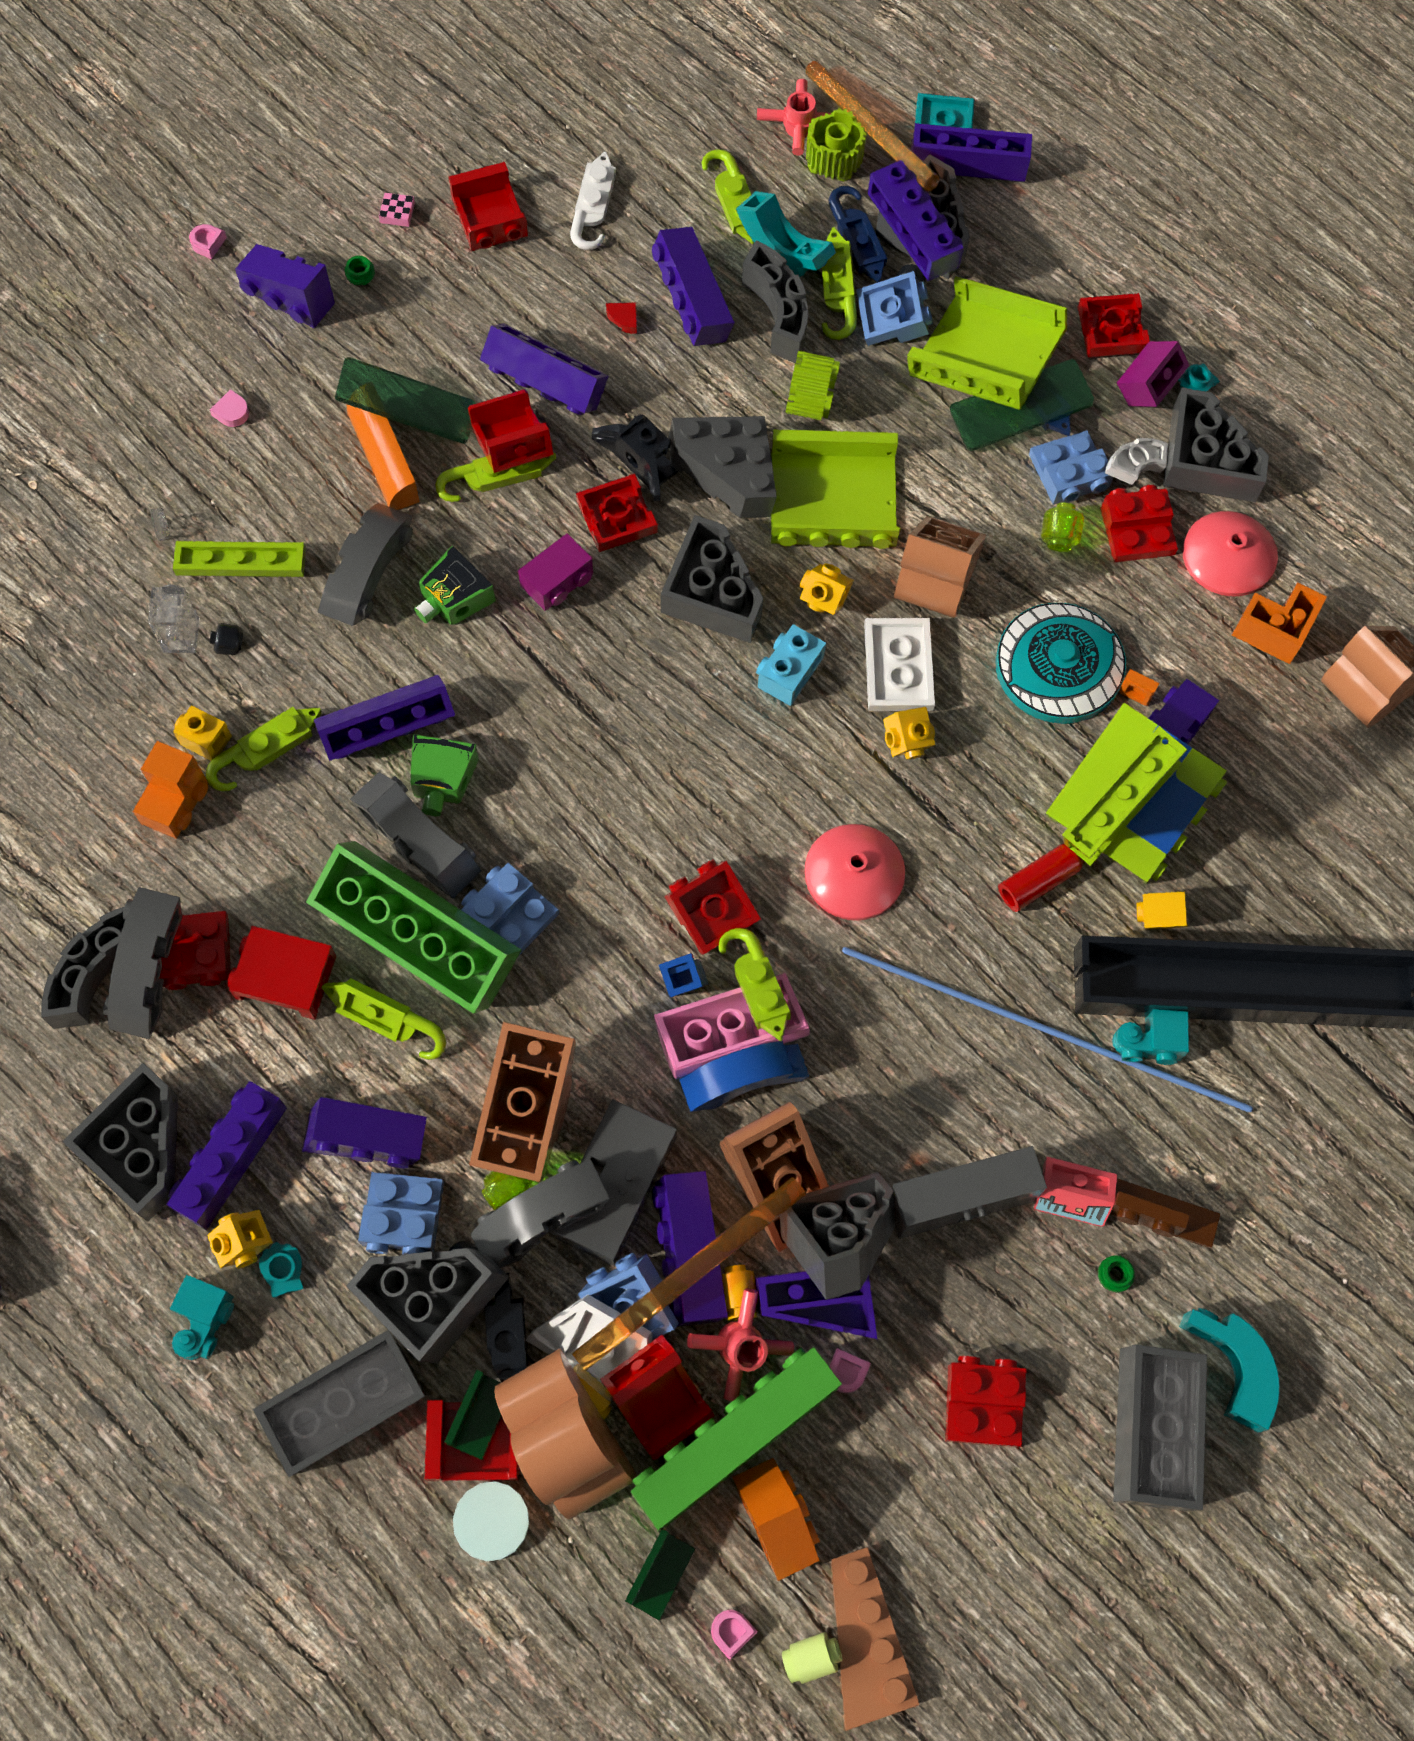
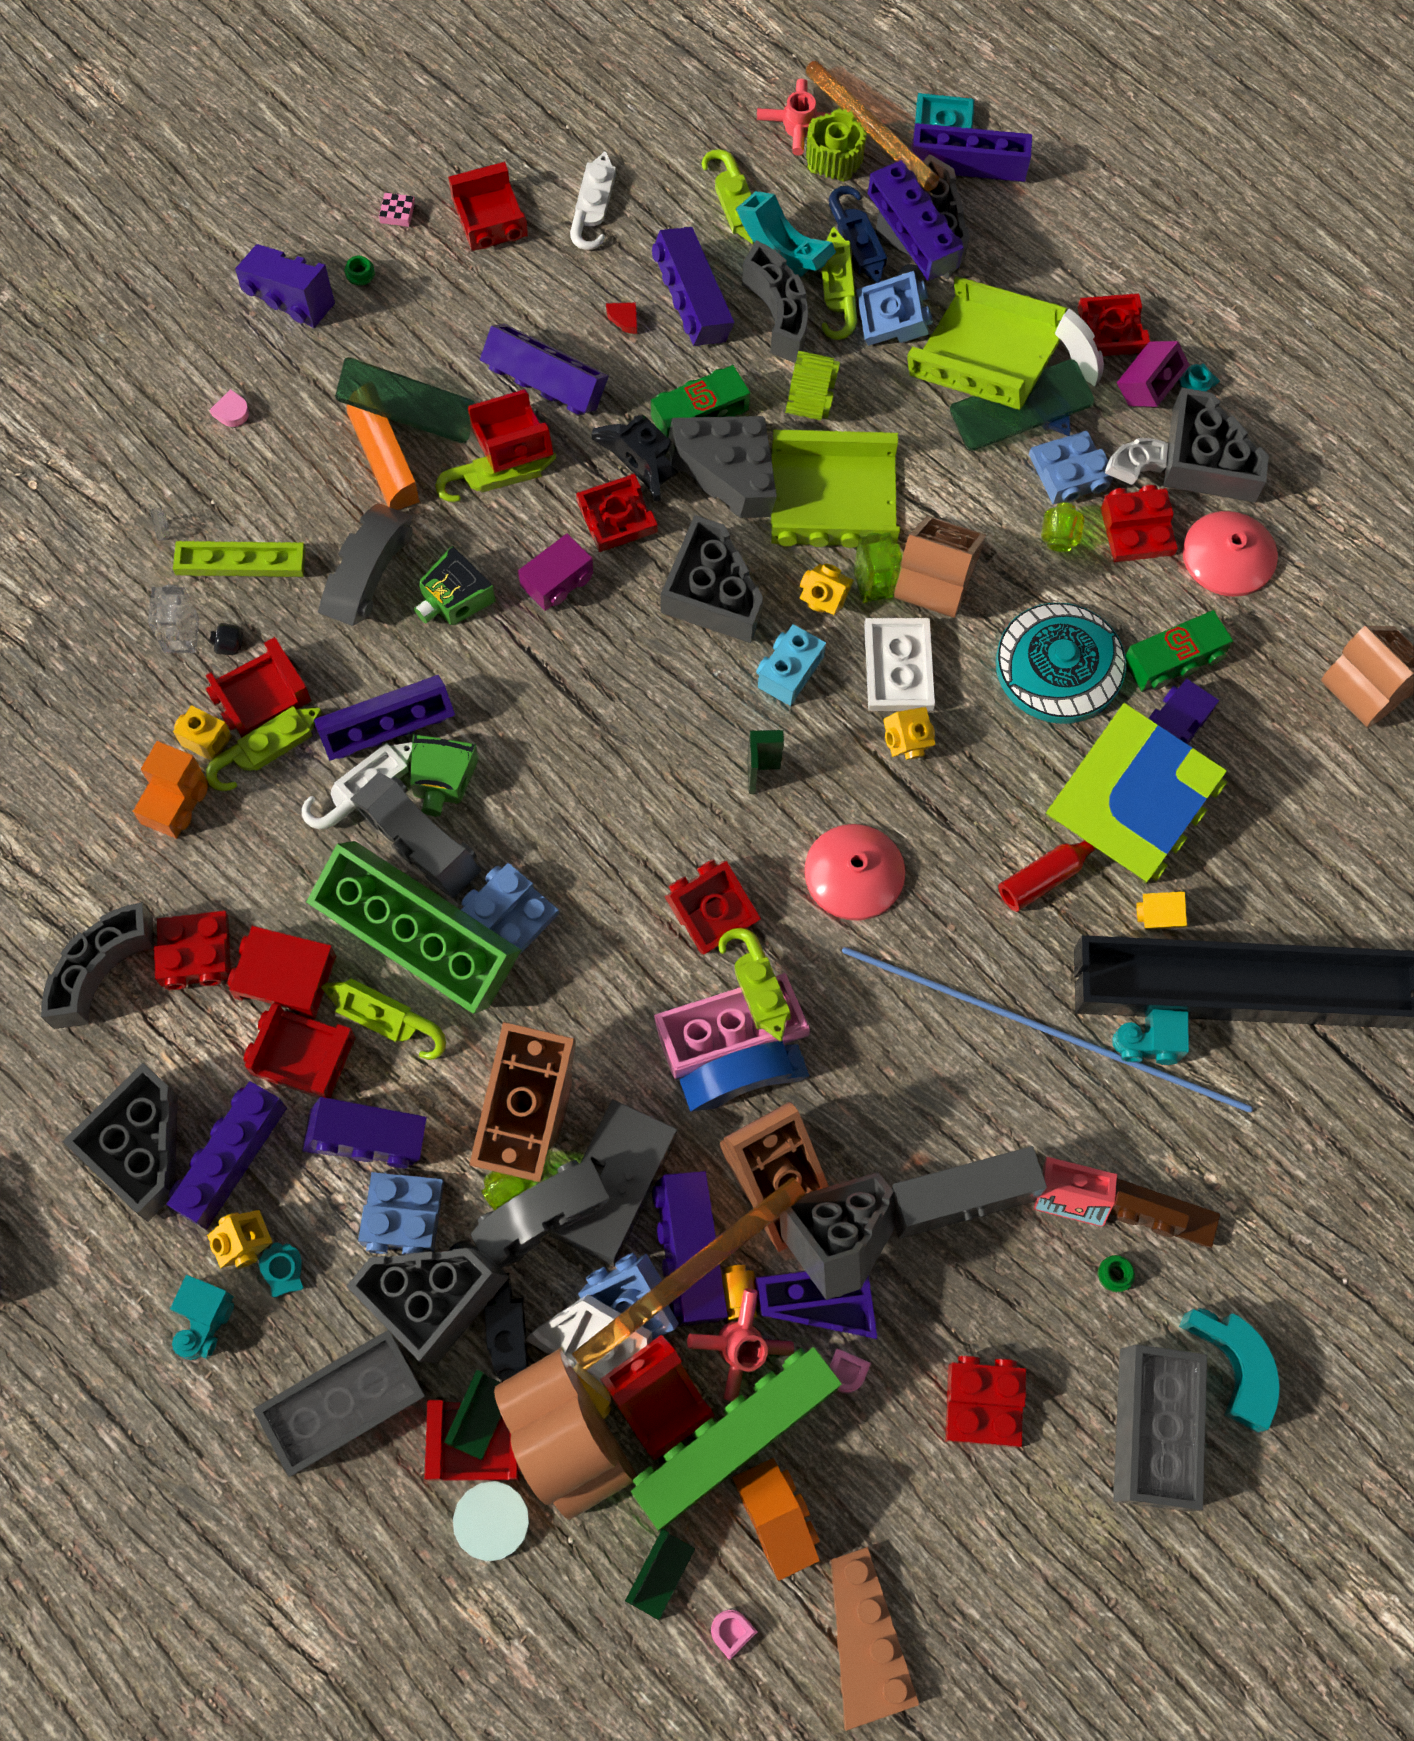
dark grey brick [103,887,182,1039] -> none
bright pink tile [189,224,227,259] -> none
blue brick [659,953,709,998] -> none
yellowish green brick [782,1632,843,1684] -> none
lime panel [1062,726,1187,866] -> none
orange tile [1119,669,1160,706] -> none
orange brick [1232,582,1327,664] -> none
none -> red panel [205,637,312,738]
none -> red panel [244,1003,356,1099]
none -> white plate [302,742,412,829]
none -> green brick [651,365,750,438]
none -> dark green panel [747,730,784,794]
none -> clear neon green brick [853,532,902,603]
none -> white tile [1055,309,1104,387]
none -> green brick [1125,610,1233,692]

